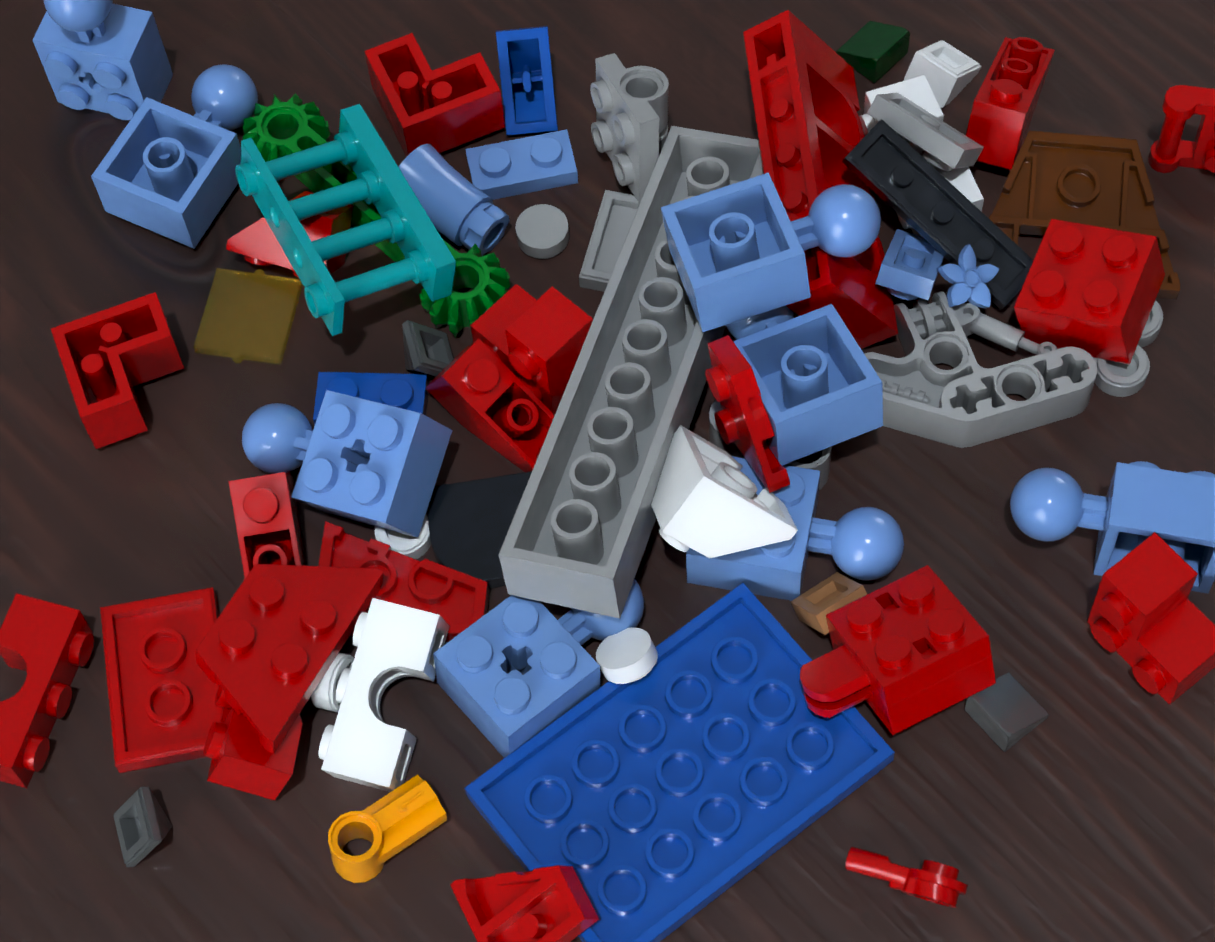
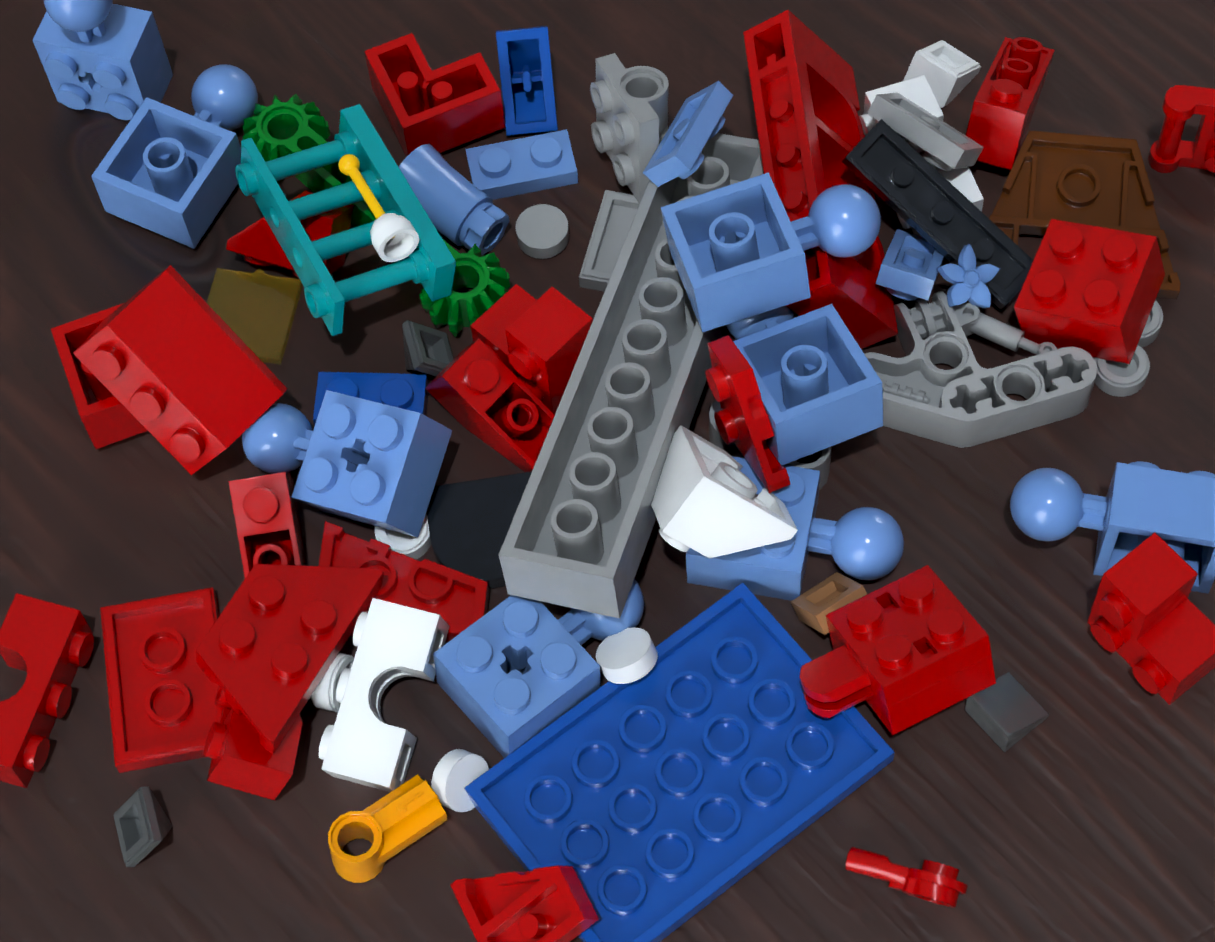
dark green slope [836,21,910,83] -> none
none -> red slope [73,265,288,475]
none -> white hinge [338,154,419,262]
none -> white tile [431,749,489,812]
none -> medium blue plate [643,81,733,187]

